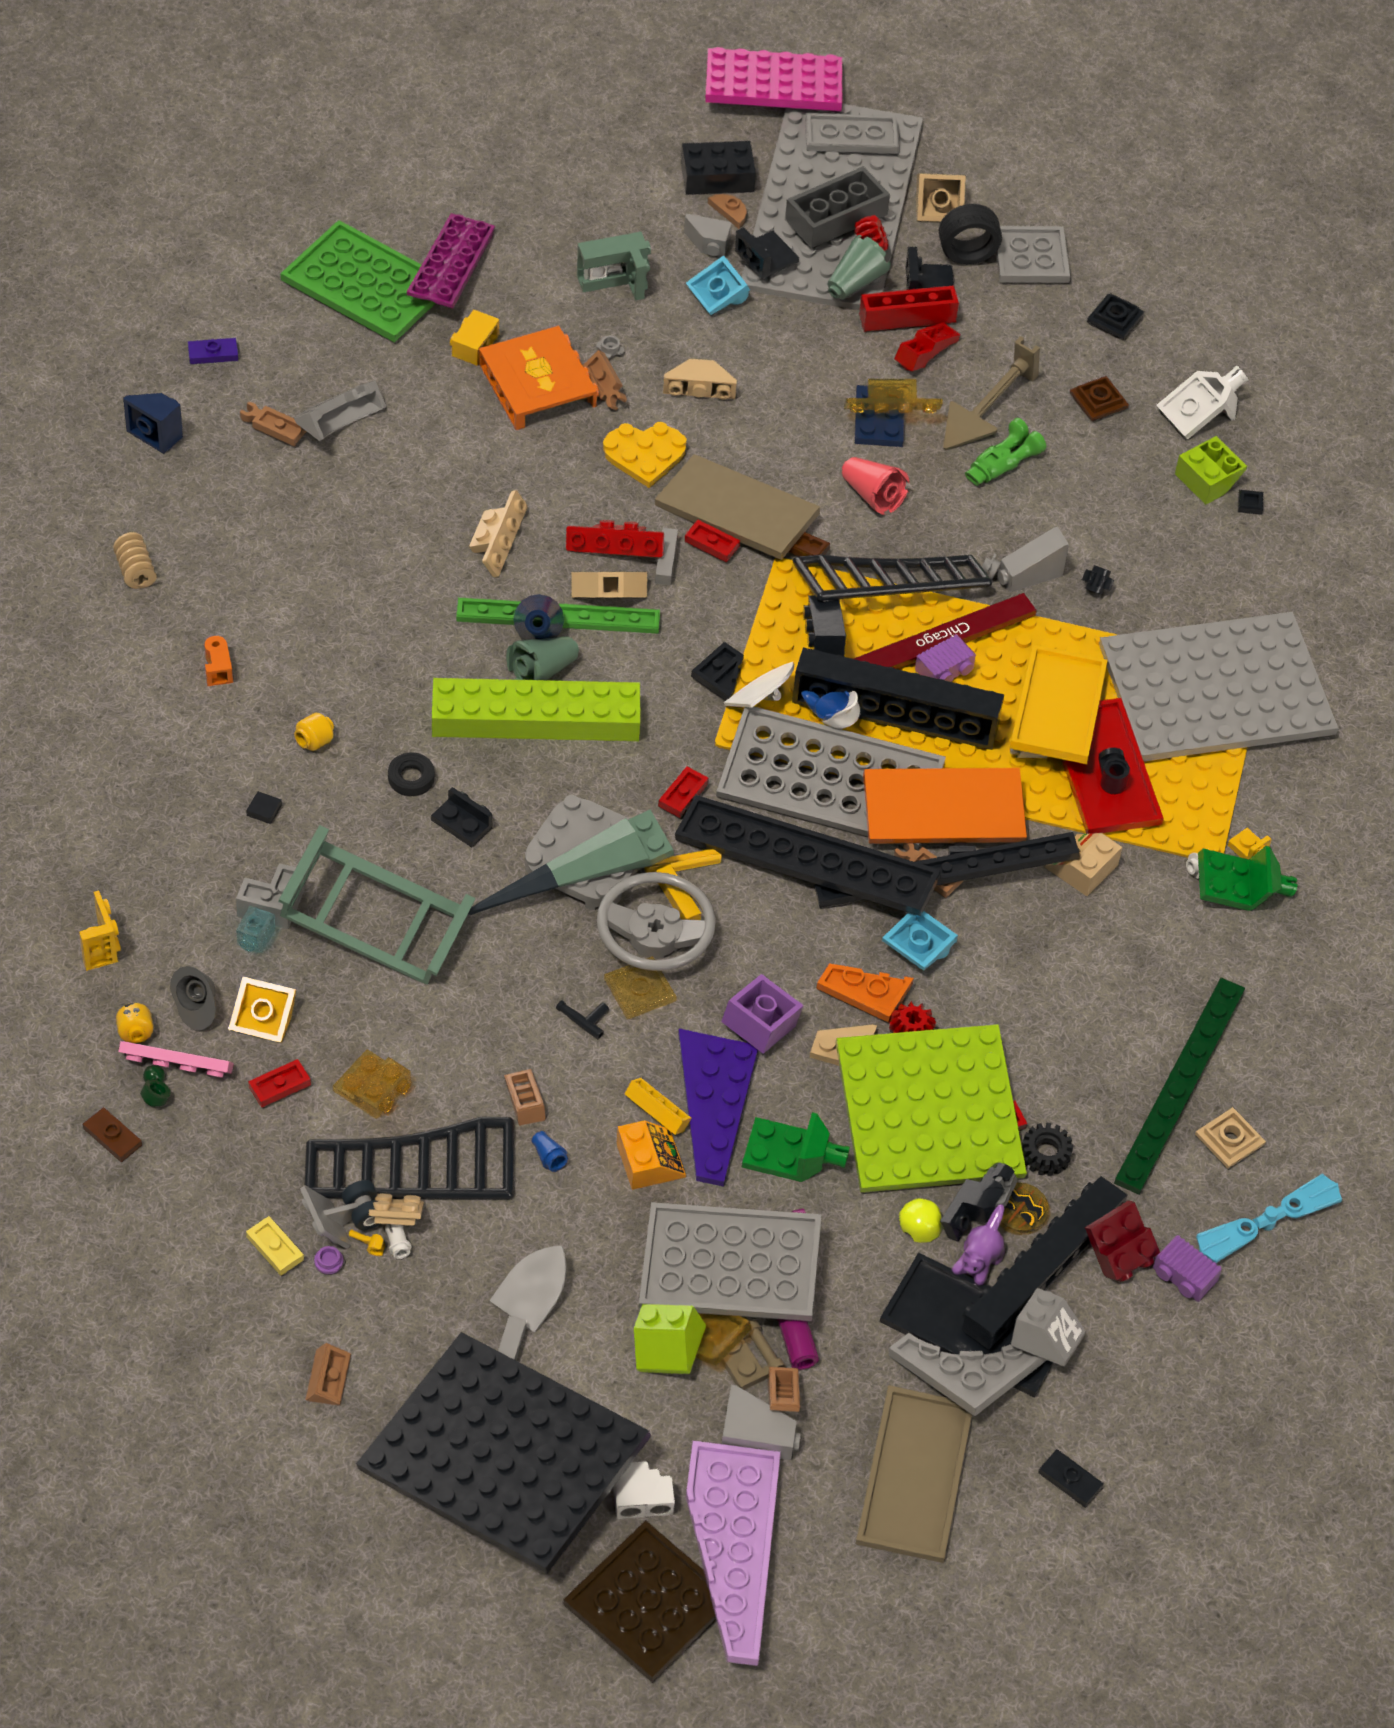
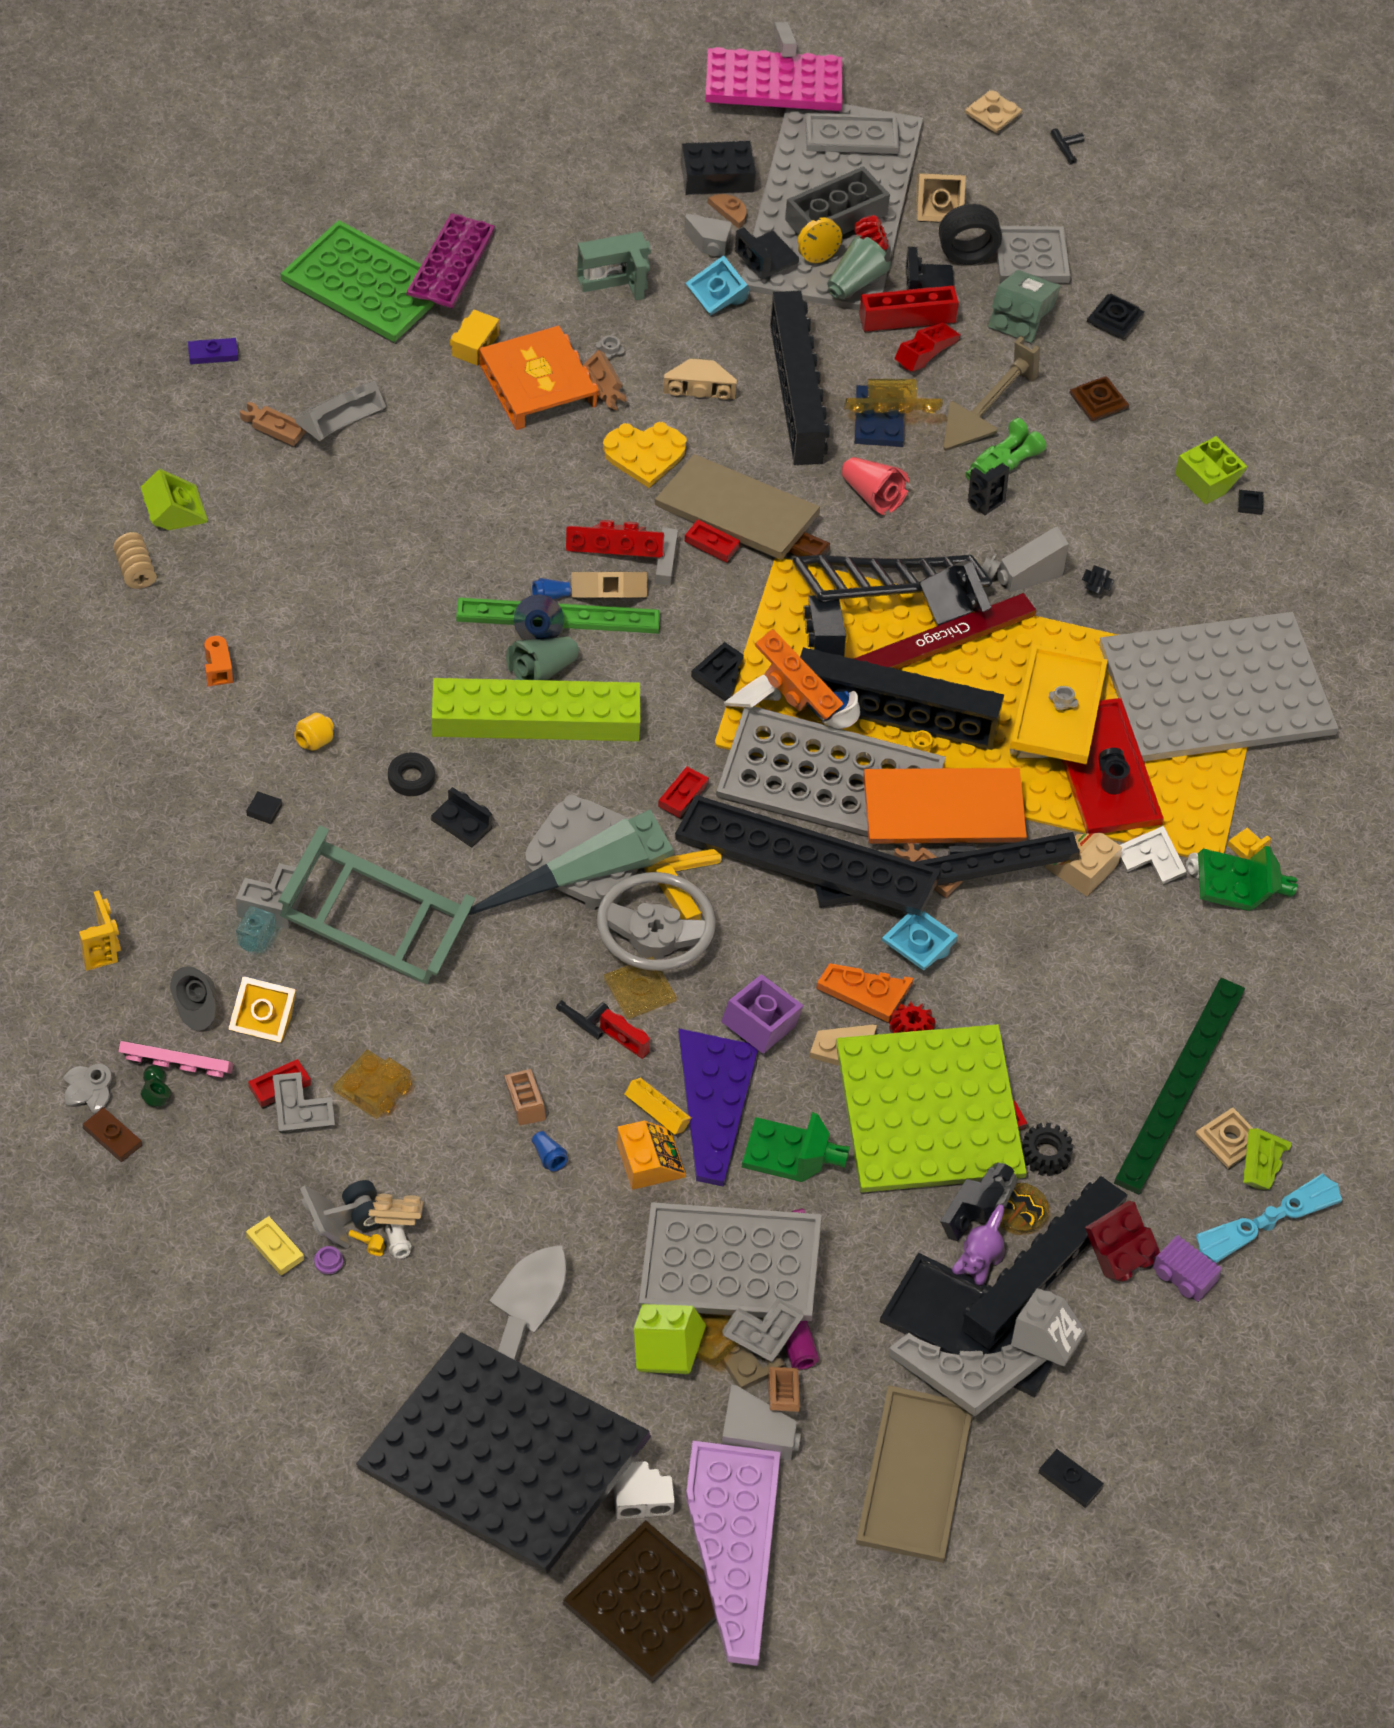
yellow head [116,1003,154,1044] -> none
dark blue slope [123,393,183,454] -> none
black bar [304,1117,514,1200] -> none
medium nougat slope [305,1343,351,1406] -> none
tan bracket [469,490,527,577] -> none
neon yellow hair [899,1198,943,1243] -> none
medium lavender brick [915,634,976,682] -> none
white plate [1156,365,1248,440] -> none
none -> light grey plate [63,1064,112,1114]
none -> lime slope [140,468,208,531]
none -> light grey plate [273,1072,335,1131]
none -> blue cone [532,578,571,599]
none -> red plate [600,1009,650,1059]
none -> light grey plate [722,1298,804,1362]
none -> orange bracket [755,629,843,720]
none -> black brick [770,291,830,466]
none -> light grey piece [773,22,797,57]
none -> yellow tile [797,217,842,263]
none -> yellow plate [906,731,937,752]
none -> bracket [919,561,991,626]
none -> tan piece [965,90,1022,133]
none -> black bracket [968,463,1009,516]
none -> sand green brick [988,269,1061,343]
none -> light grey plate [1049,686,1078,710]
none -> black piece [1050,128,1085,165]
none -> white plate [1120,826,1187,885]
none -> lime wing [1243,1128,1292,1190]

